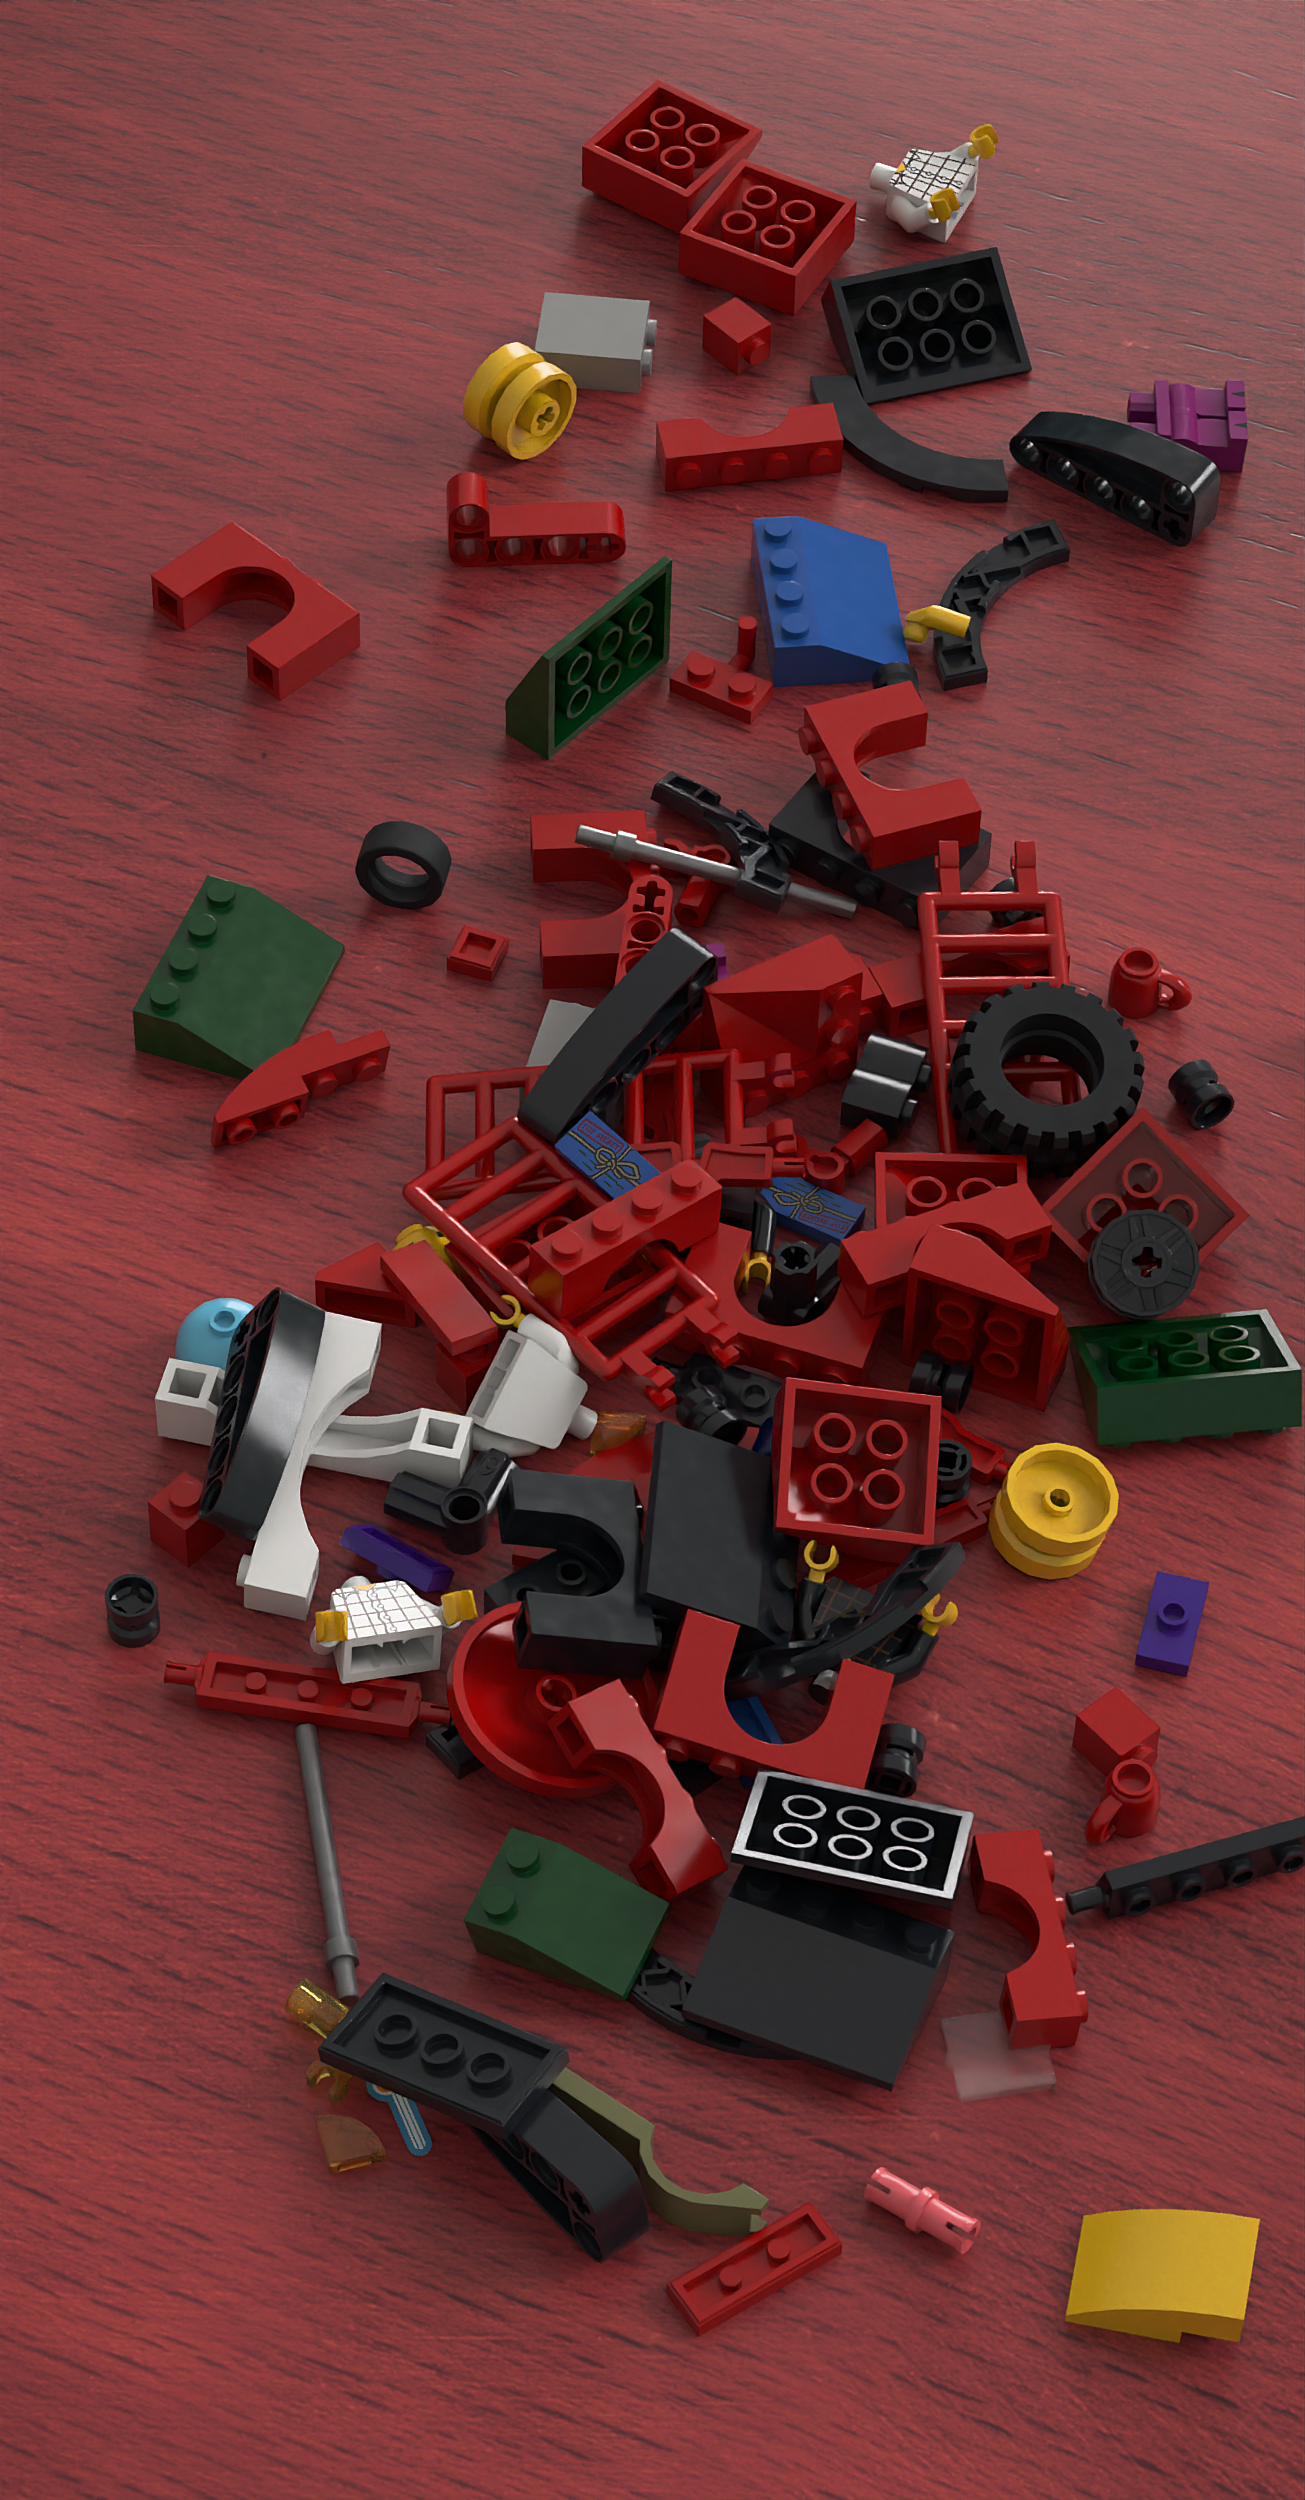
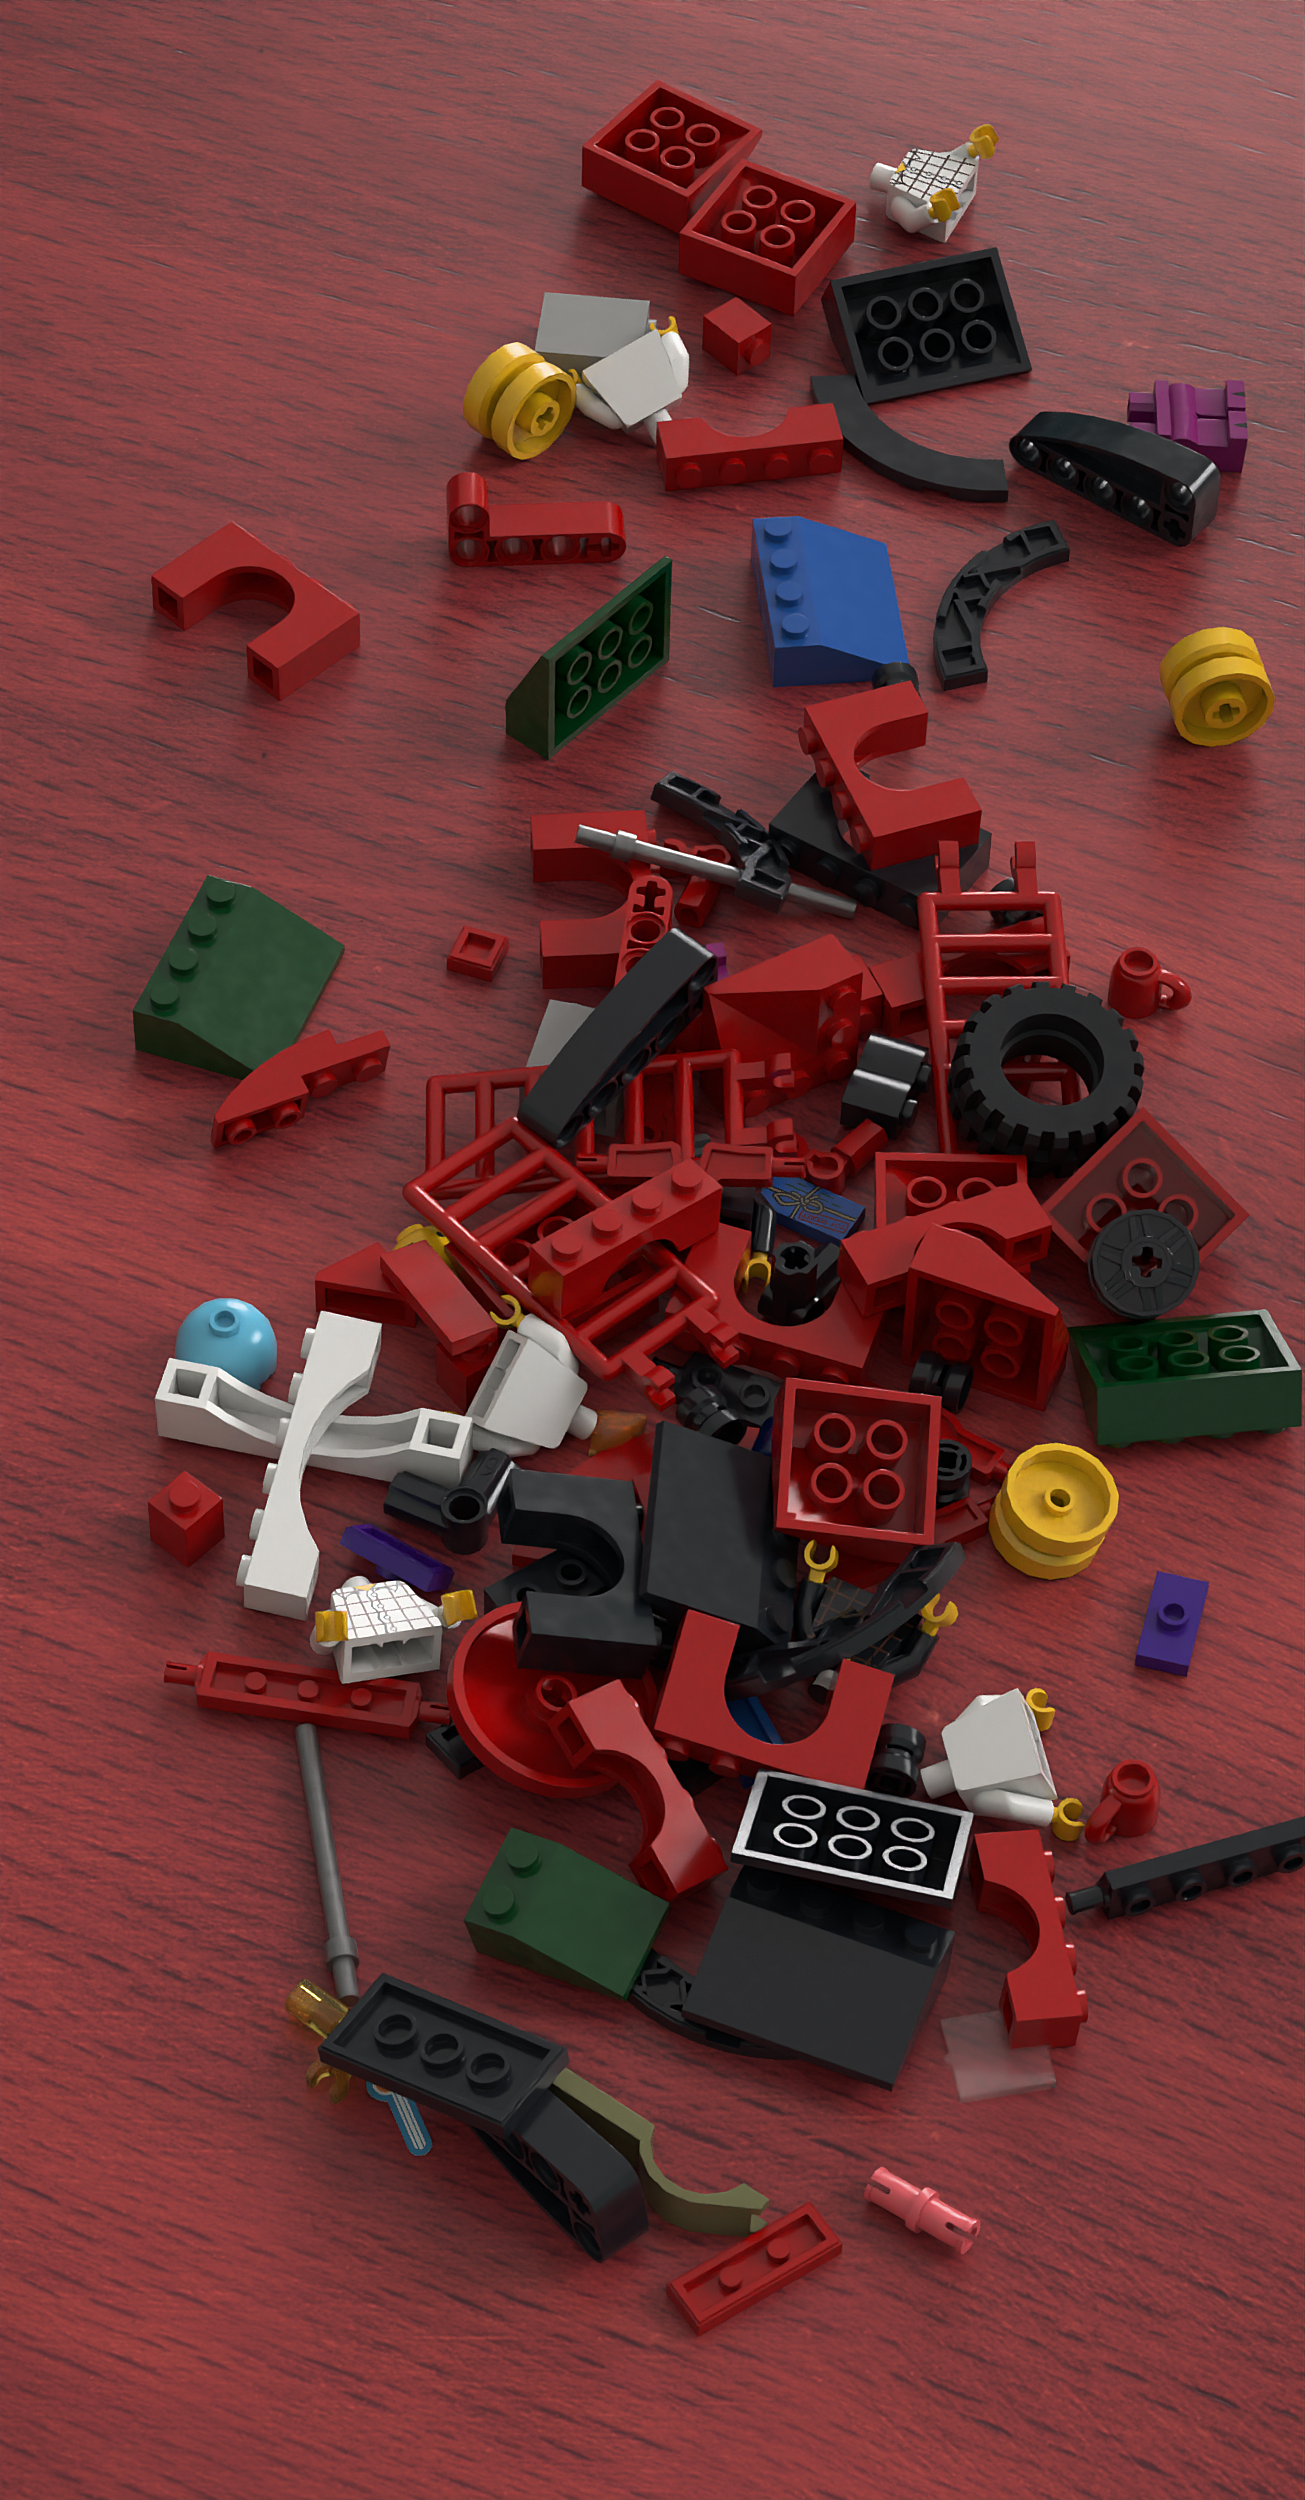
black wheel [105,1574,160,1648] -> none
black beam [198,1287,325,1541] -> none
clear orange tile [315,2114,385,2174] -> none
black tyre [355,821,452,910] -> none
blue tile [554,1111,661,1200] -> none
red plate [669,616,773,725] -> none
yellow arm [903,605,971,643] -> none
yellow slope [1065,2209,1260,2343] -> none
red brick [1072,1687,1160,1777] -> none
black wheel [1168,1059,1235,1129] -> none
none -> white torso [568,316,689,444]
none -> white torso [921,1688,1085,1841]
none -> yellow wheel [1159,627,1275,747]

